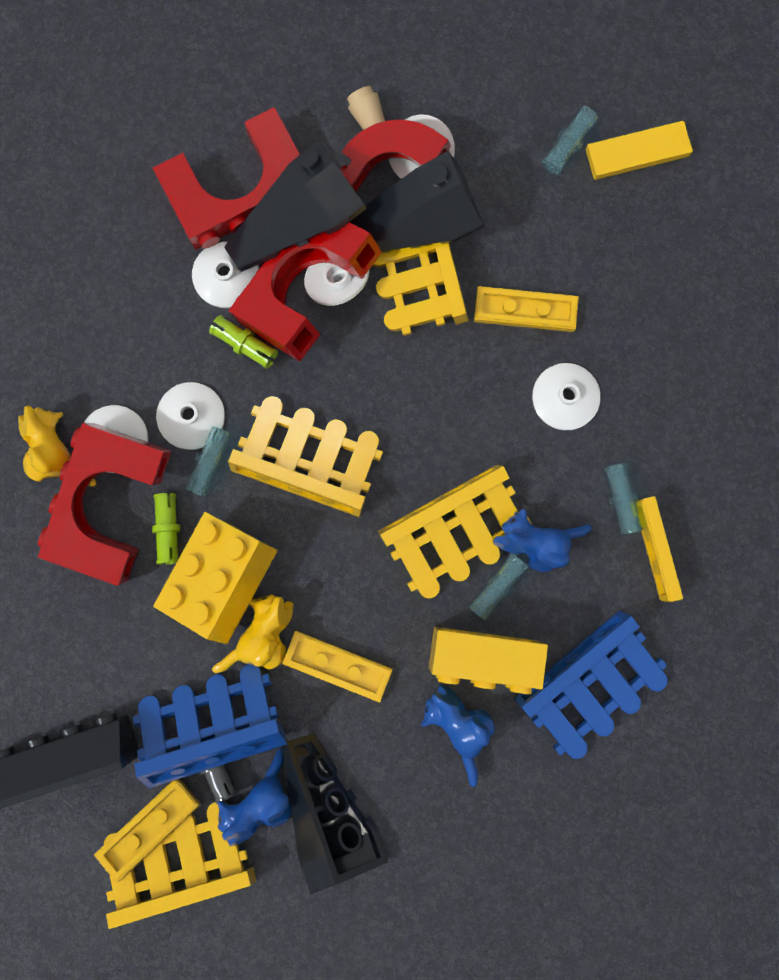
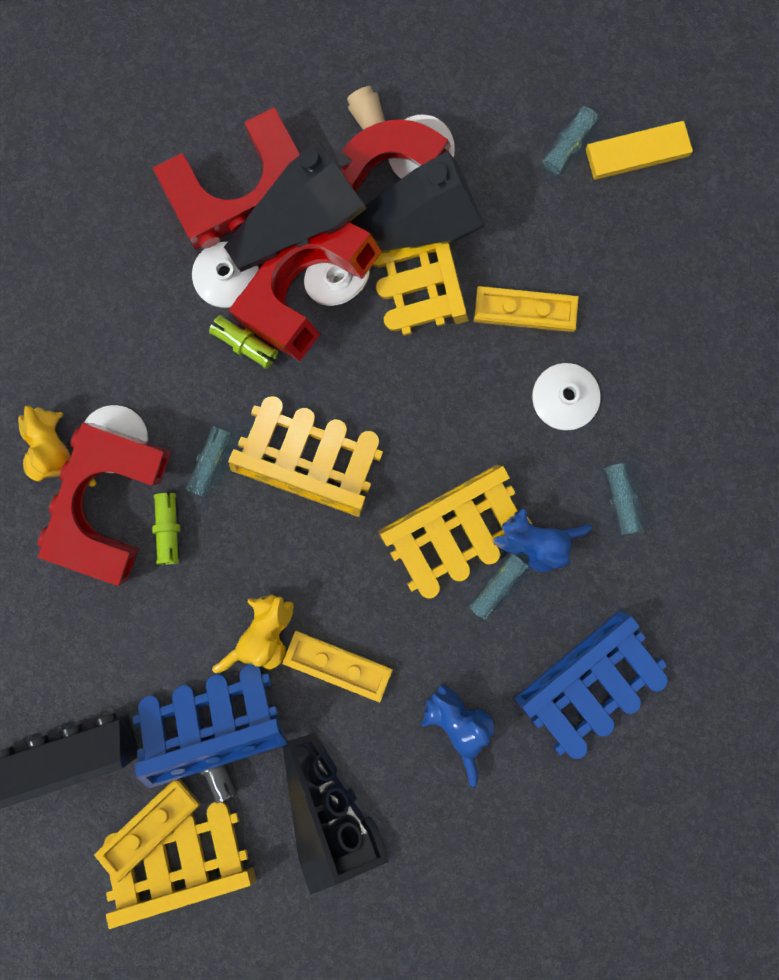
yellow brick [153,512,278,644] -> none
white dish [156,382,225,450] -> none
blue animal [217,748,292,847] -> none
yellow brick [429,627,548,694] -> none
yellow tile [634,496,683,602] -> none

